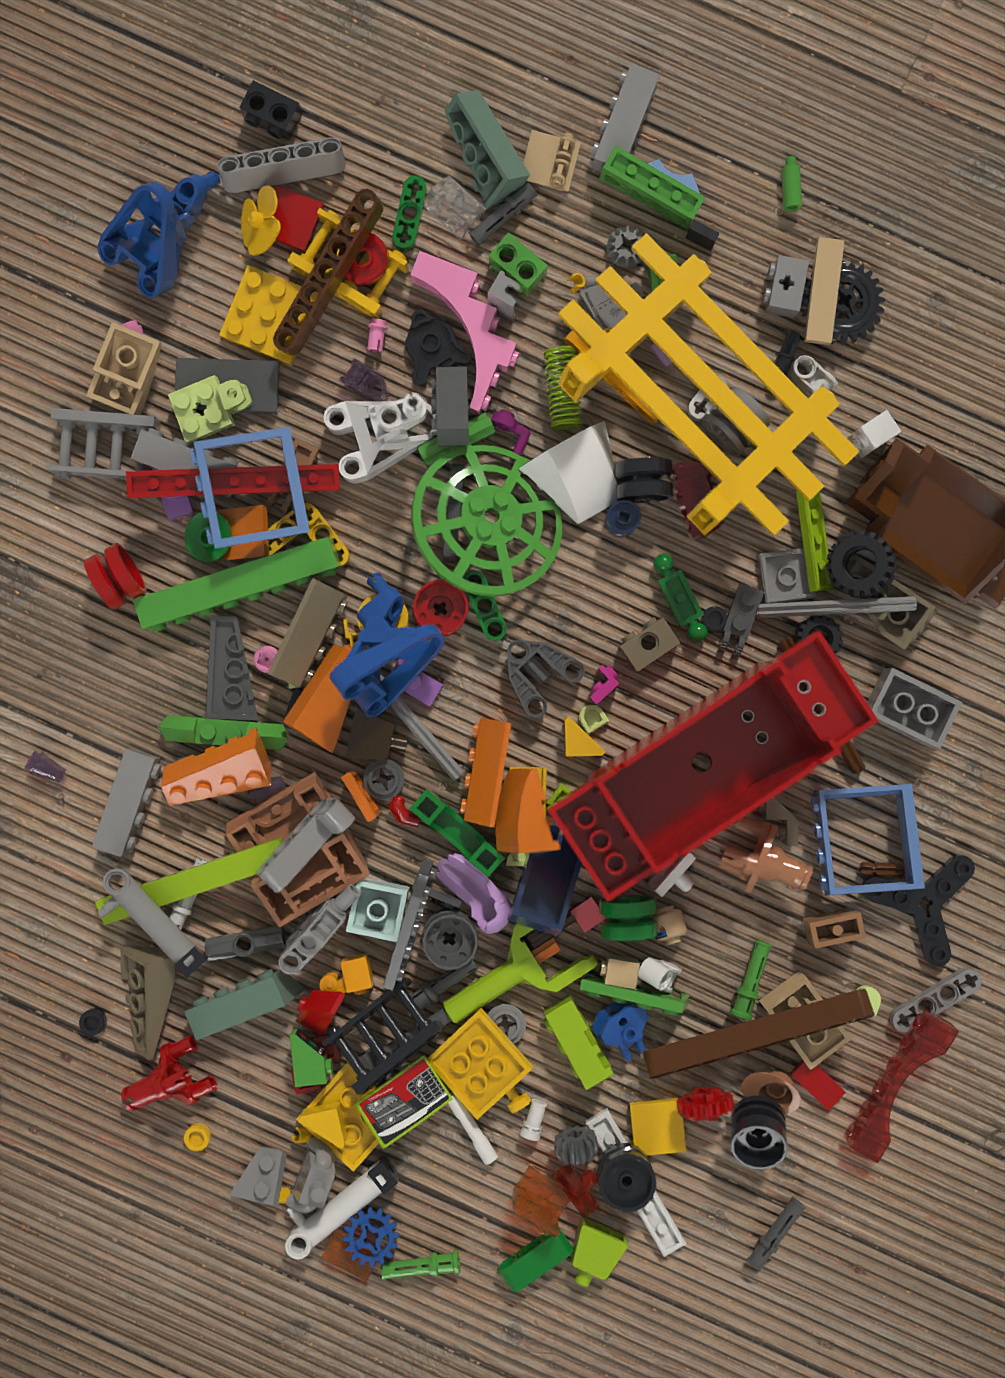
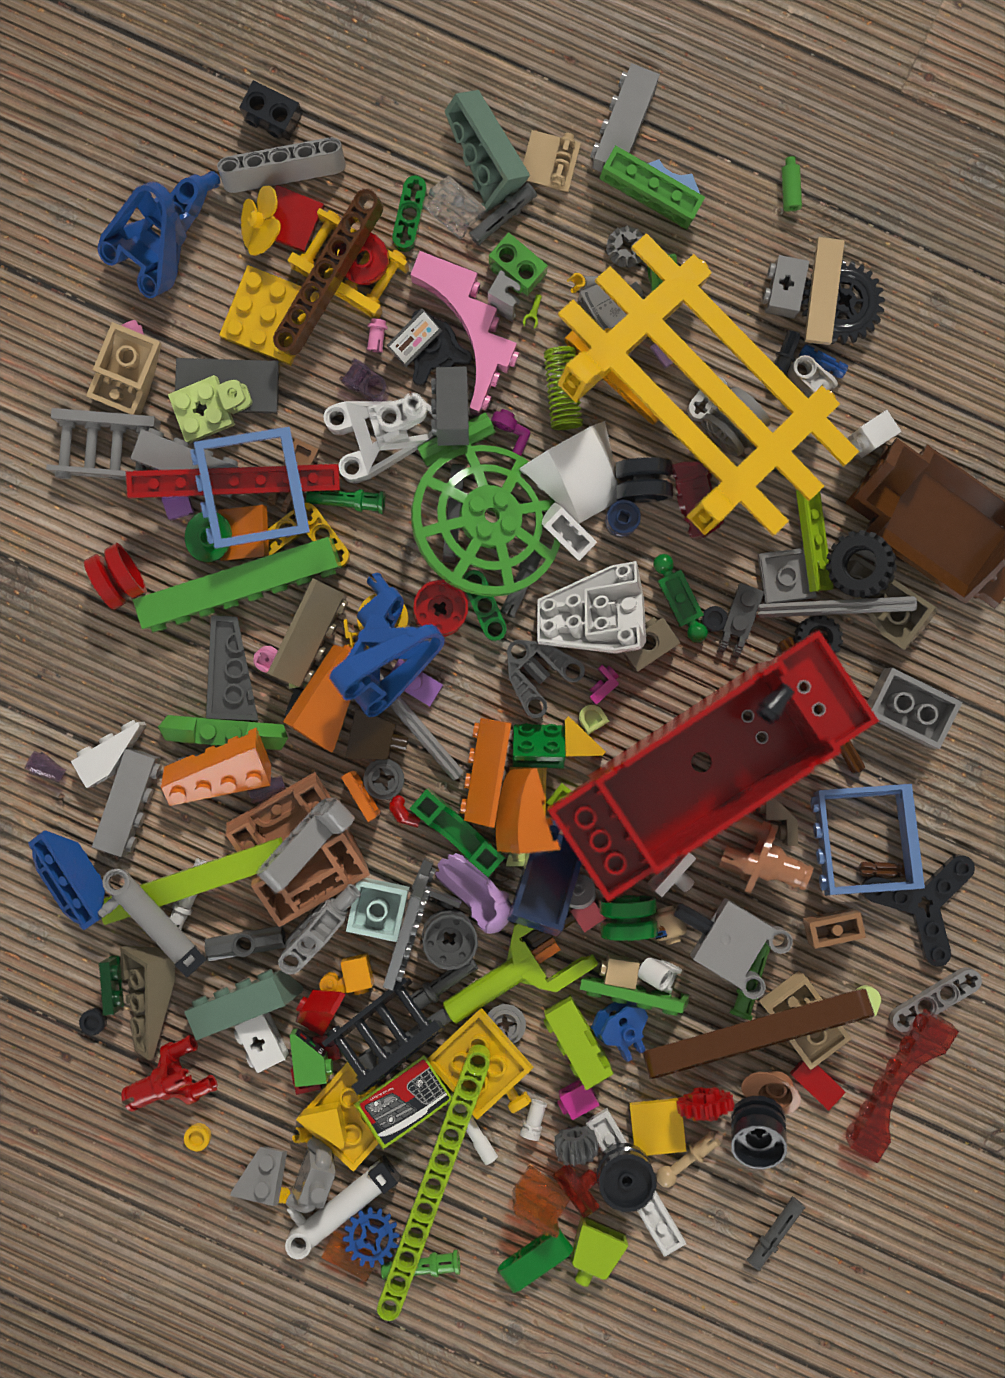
black piece [685,219,719,251] -> none
none -> blue wedge [28,830,105,930]
none -> white slope [71,720,146,788]
none -> dark green plate [99,955,124,1016]
none -> white brick [234,1012,289,1073]
none -> green pin [306,489,386,514]
none -> lime beam [377,1044,491,1321]
none -> slope [387,309,442,367]
none -> dark grey pin [500,550,542,618]
none -> green bracket [513,723,566,768]
none -> lime hand [523,294,542,330]
none -> white wedge [537,561,646,653]
none -> white brick [542,502,597,561]
none -> dark pink brick [557,1079,599,1120]
none -> light grey wheel [570,874,596,909]
none -> tan pin [656,1131,721,1188]
none -> light grey piece [673,897,793,999]
none -> black cone [755,683,794,724]
none -> blue axle [799,344,848,378]

